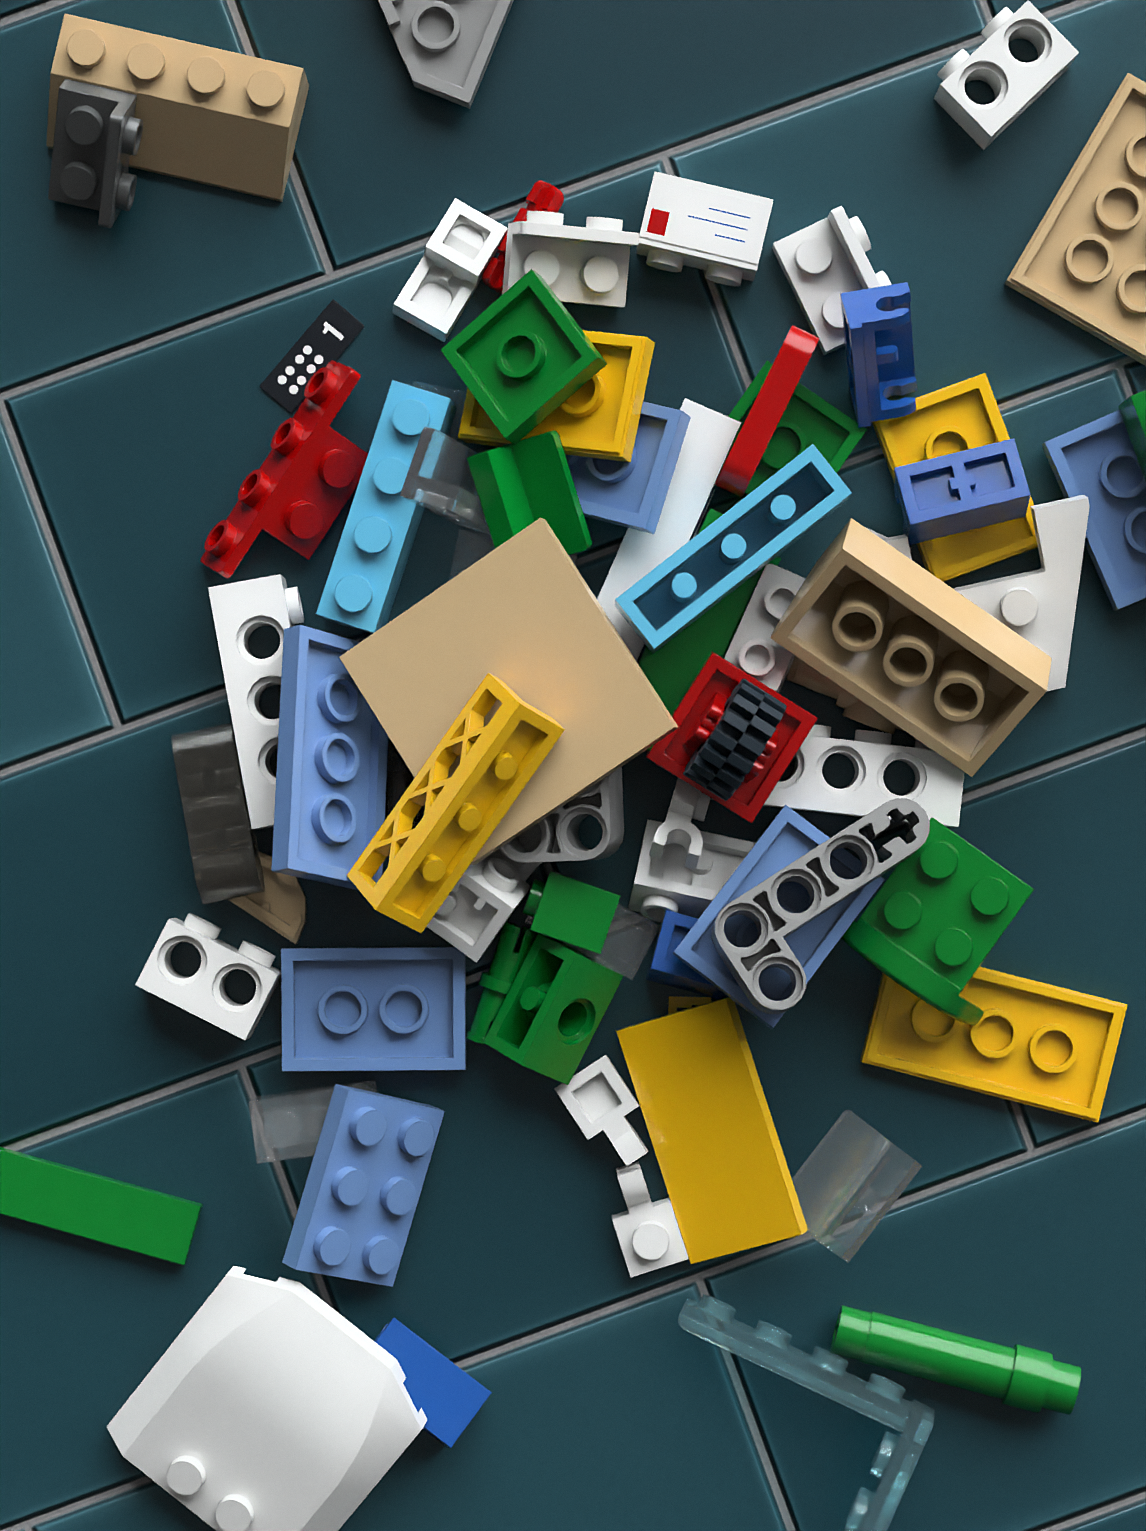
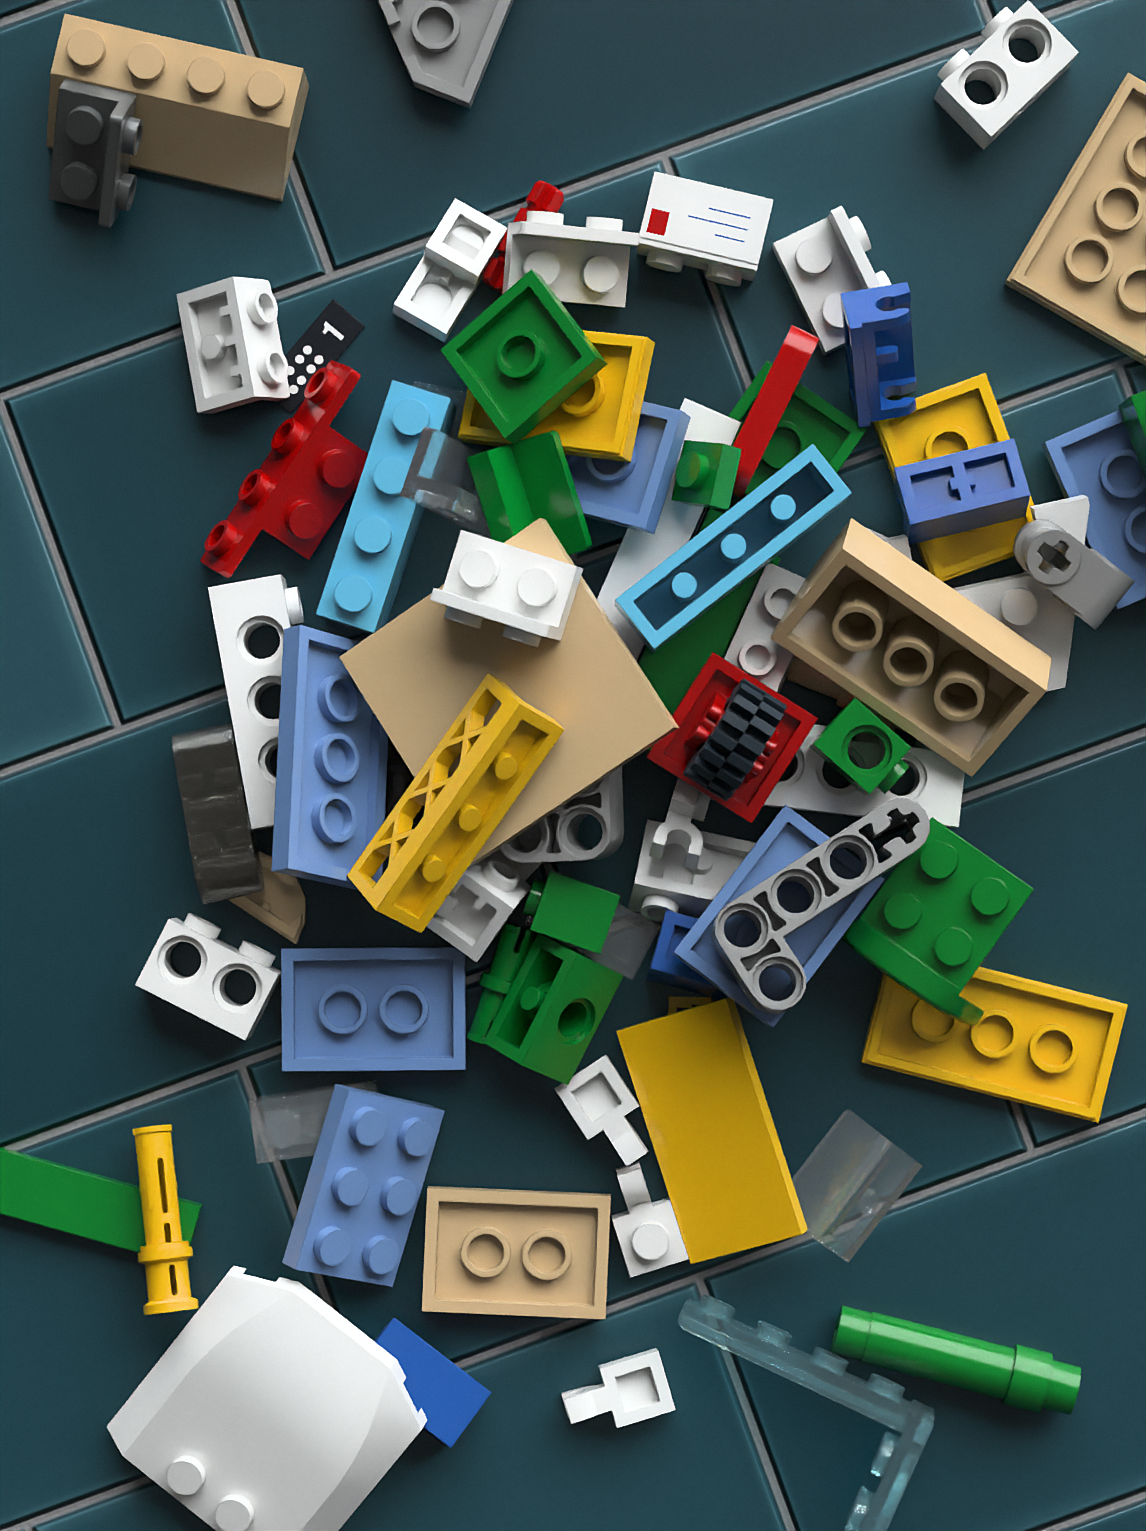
none -> yellow pin [132,1124,199,1315]
none -> white bracket [176,276,290,414]
none -> tan plate [422,1186,611,1319]
none -> white bracket [430,530,583,647]
none -> white plate [561,1348,676,1428]
none -> green plate [671,440,742,510]
none -> green brick [809,698,911,795]
none -> light grey piece [1013,520,1135,630]

